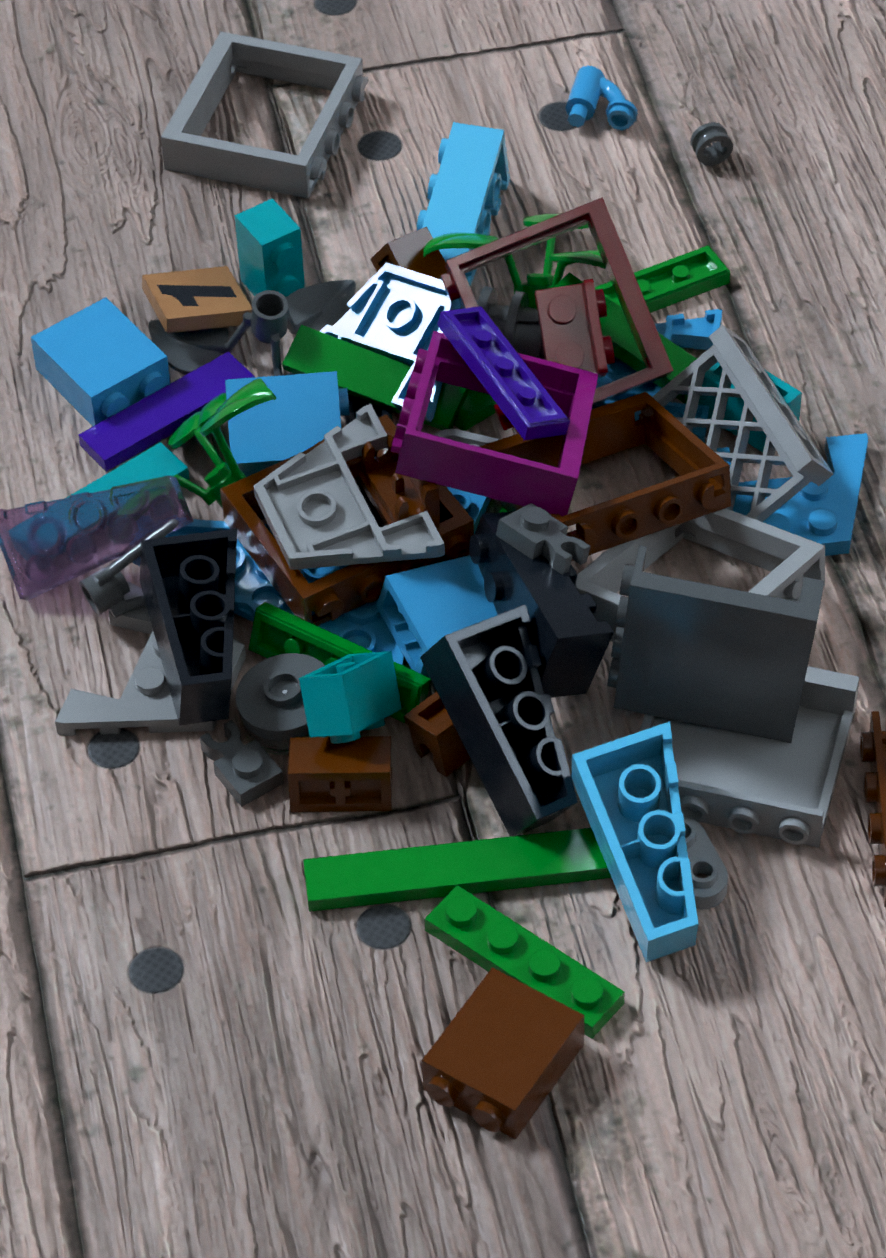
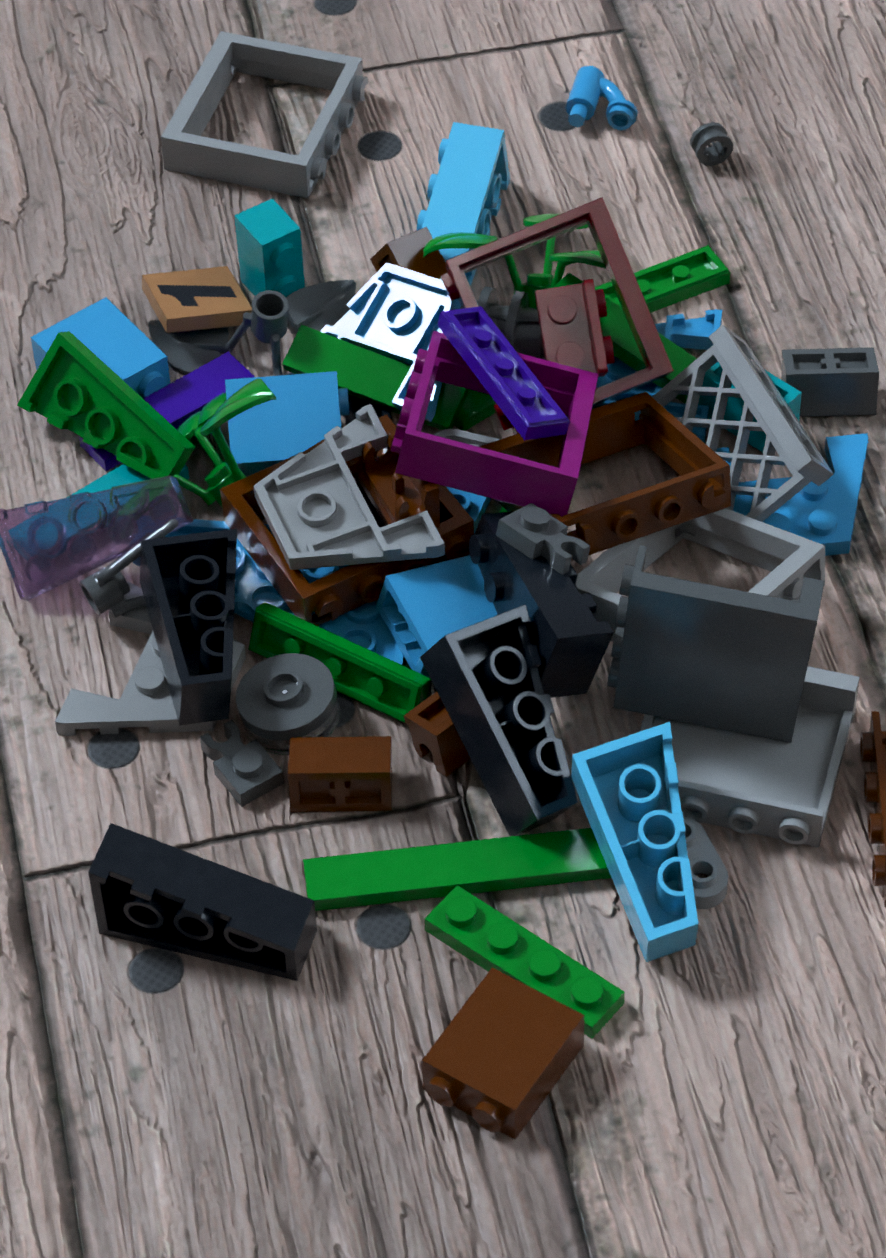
teal brick [299,651,402,743] -> none
none -> green wing [17,331,195,481]
none -> black wedge [88,823,317,981]
none -> dark grey hinge [781,347,879,417]

